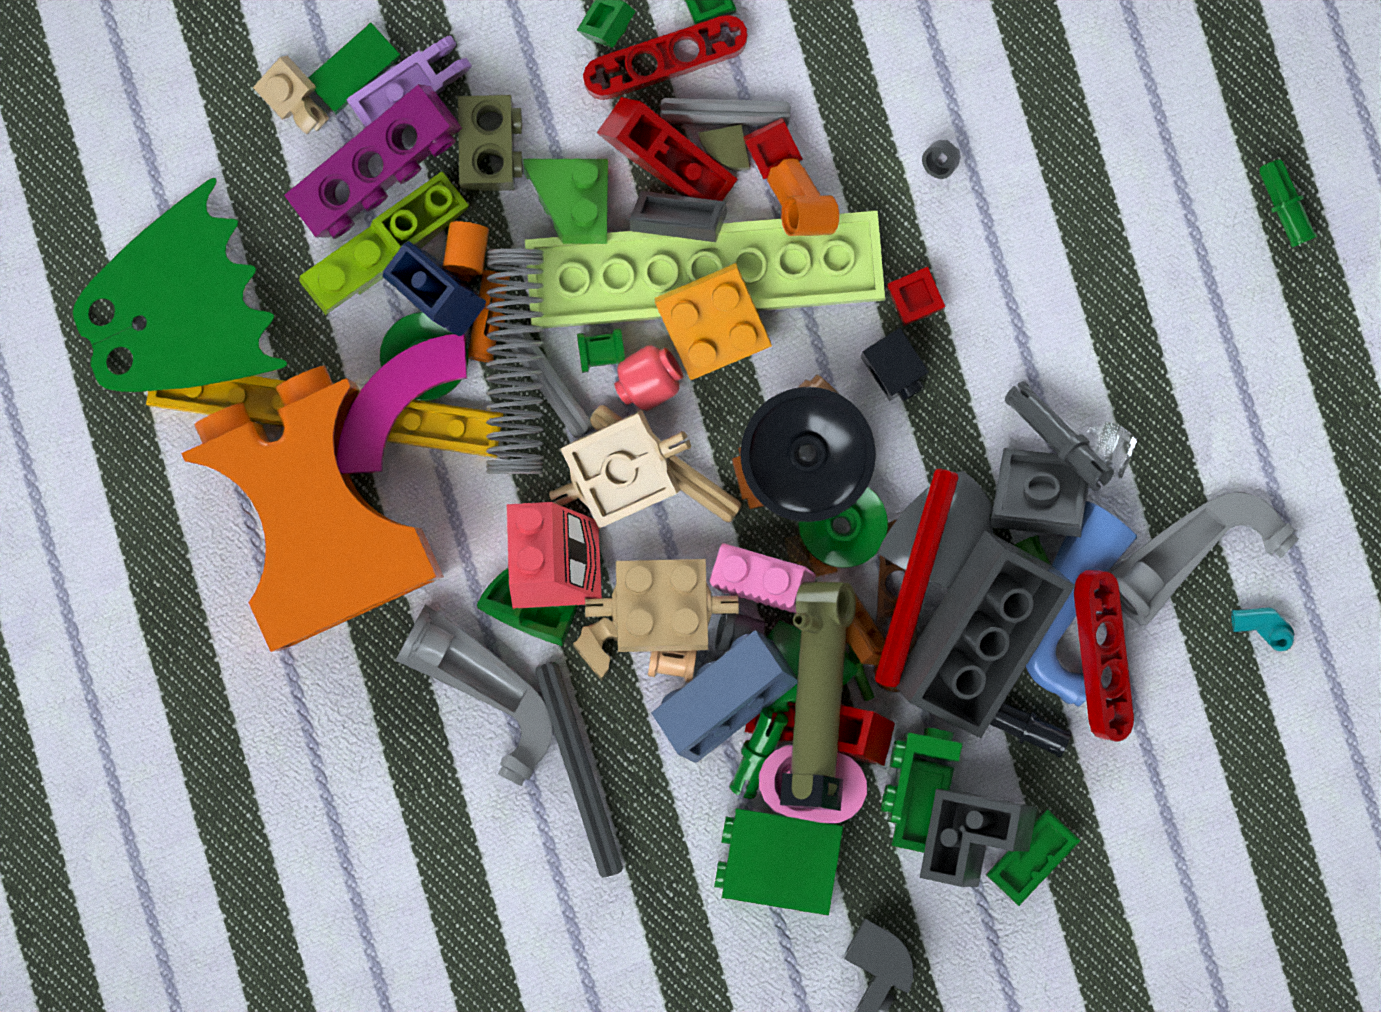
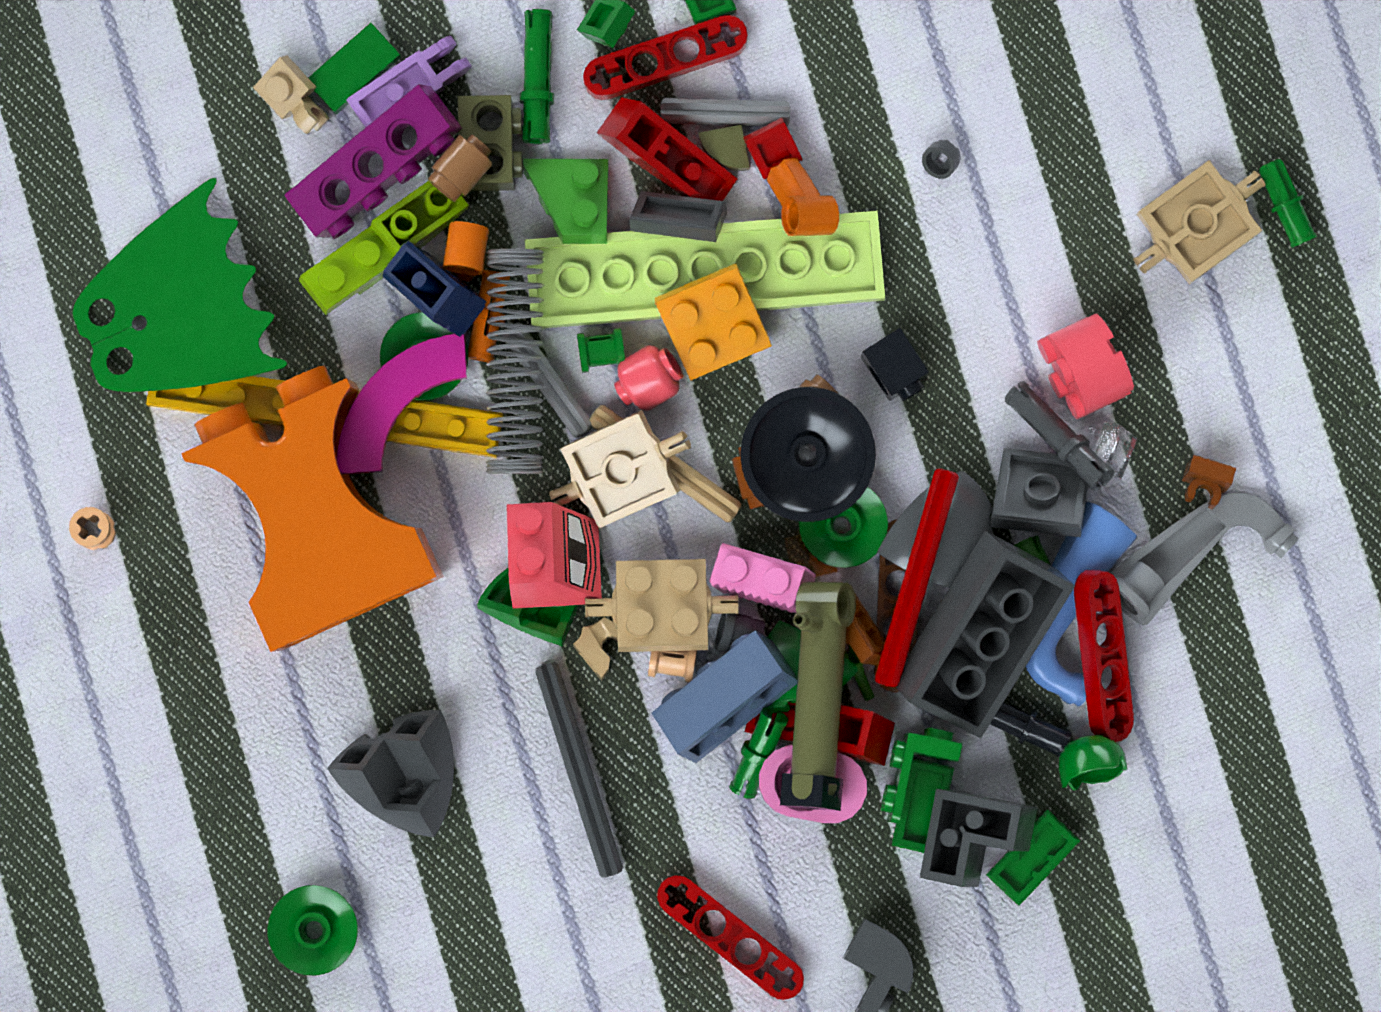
light grey animal [395,604,553,786] -> none
green brick [714,808,843,916] -> none
red plate [886,266,946,327] -> none
teal arm [1231,607,1295,652] -> none
none -> light nougat bush [69,507,116,550]
none -> green dish [267,885,358,976]
none -> dark grey brick [327,710,454,837]
none -> medium nougat brick [428,134,493,202]
none -> green pin [520,9,554,145]
none -> red beam [657,875,804,1000]
none -> coral brick [1037,314,1134,420]
none -> green hair [1058,735,1128,791]
none -> tan plate [1134,160,1265,285]
none -> dark orange tile [1182,455,1236,509]

